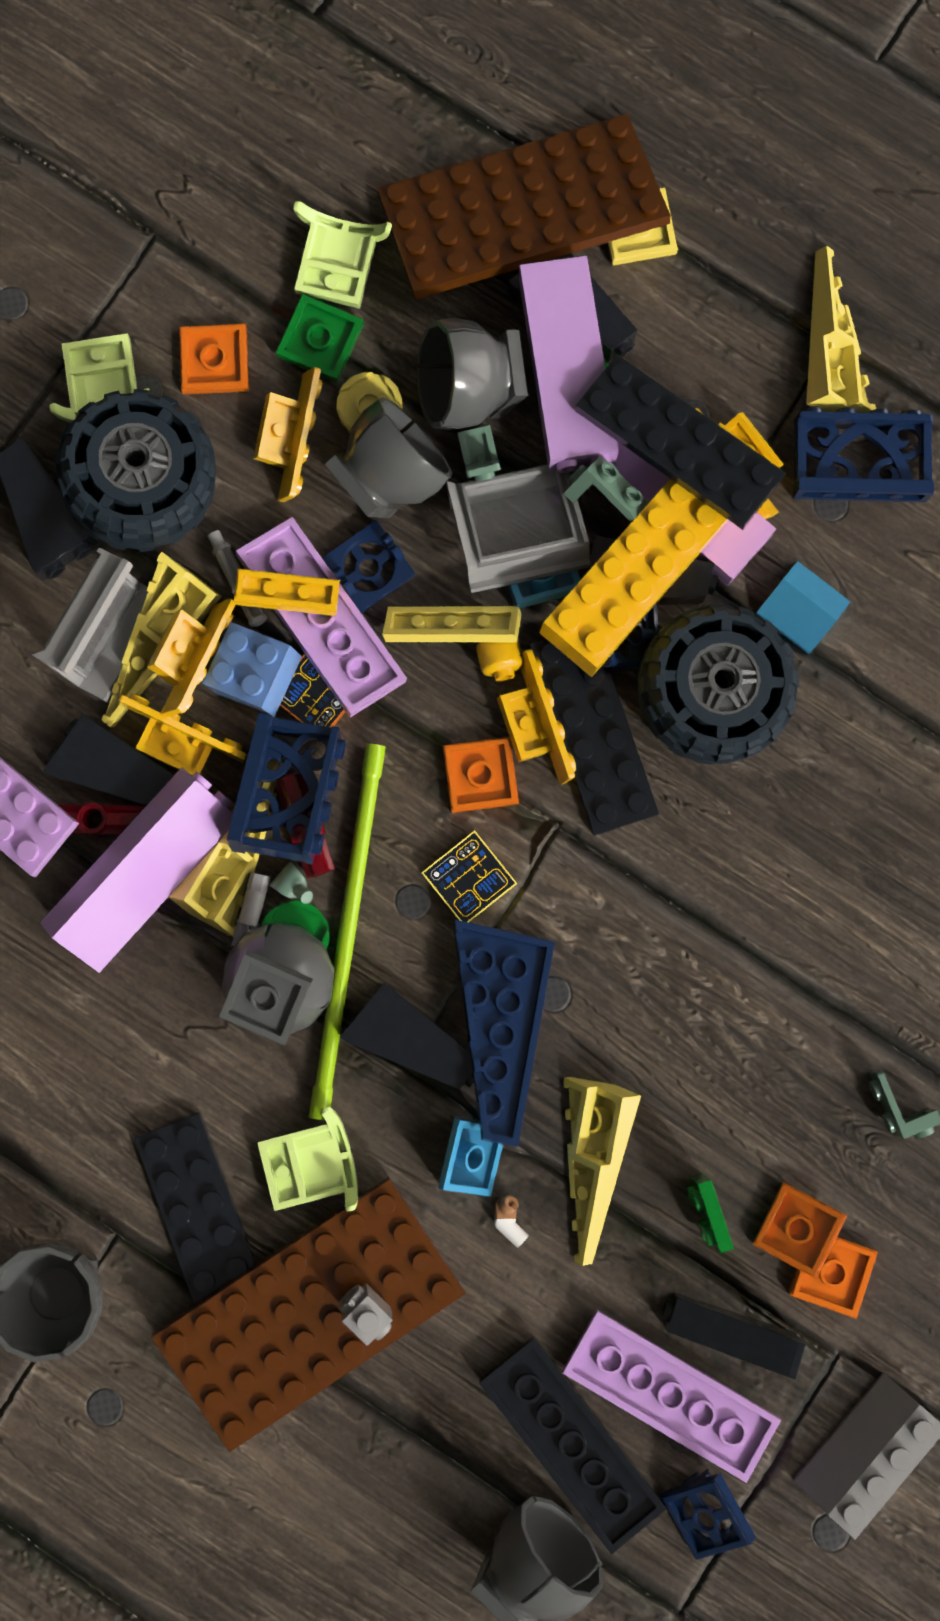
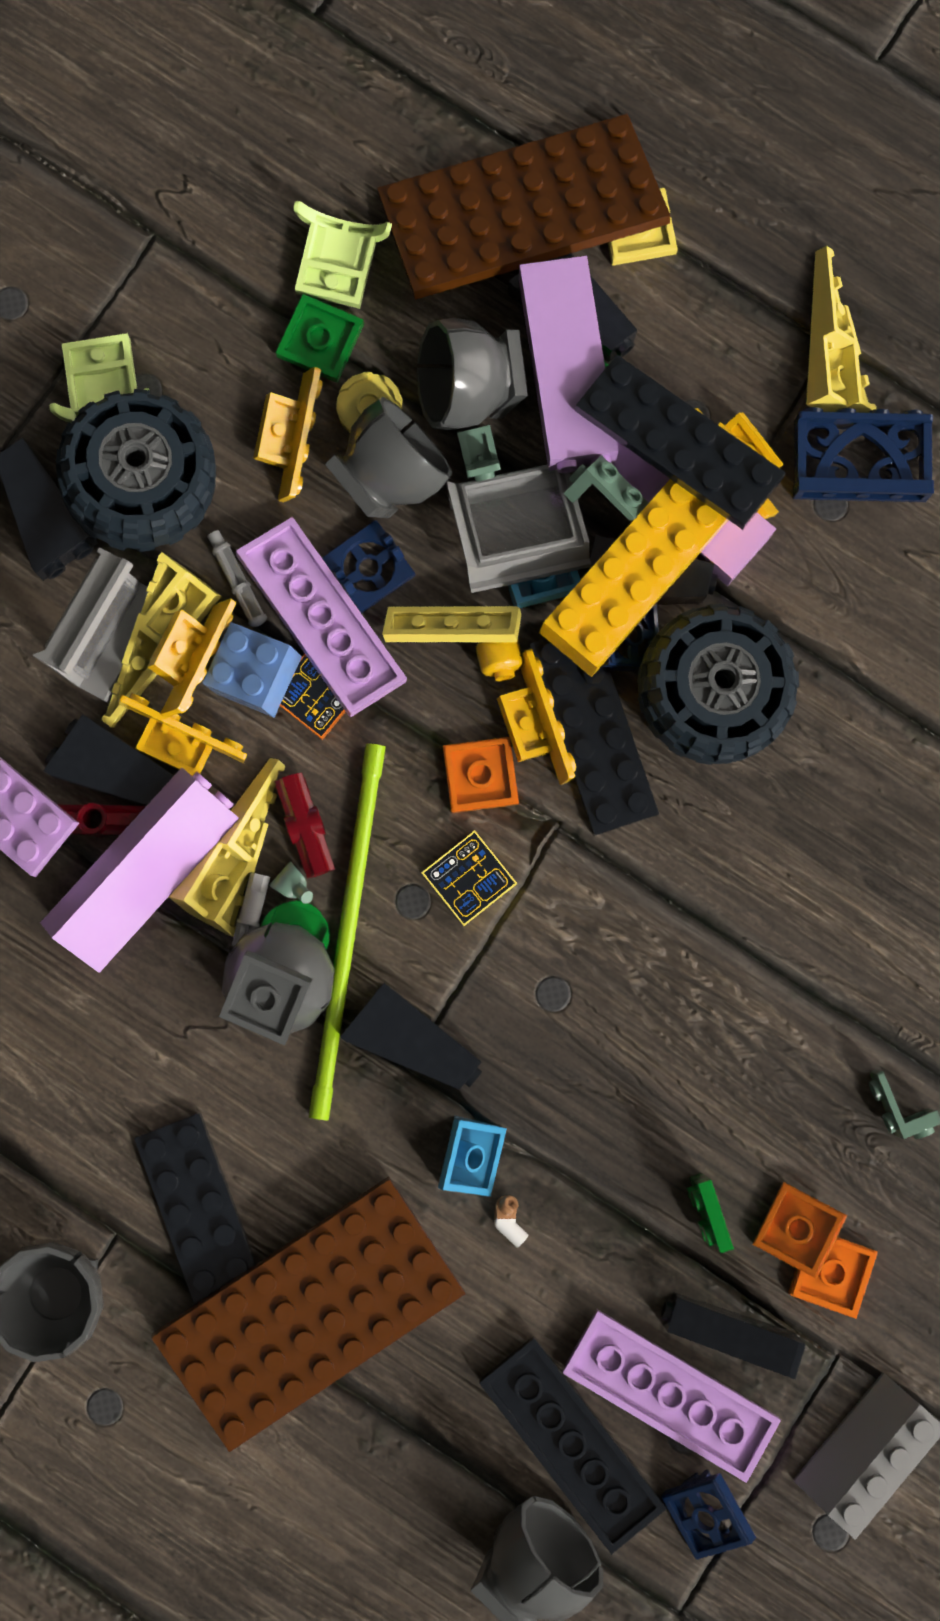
orange tile [179,324,249,394] -> none
dark blue fence [227,713,346,864] -> none
yellow tile [234,568,340,616] -> none
yellowish green piece [257,1107,358,1212] -> none
light grey brick [337,1283,393,1346] -> none
dark blue wing [453,920,555,1148] -> none
light yellow wedge [563,1077,641,1266] -> none
dark azure slope [756,561,850,654] -> none

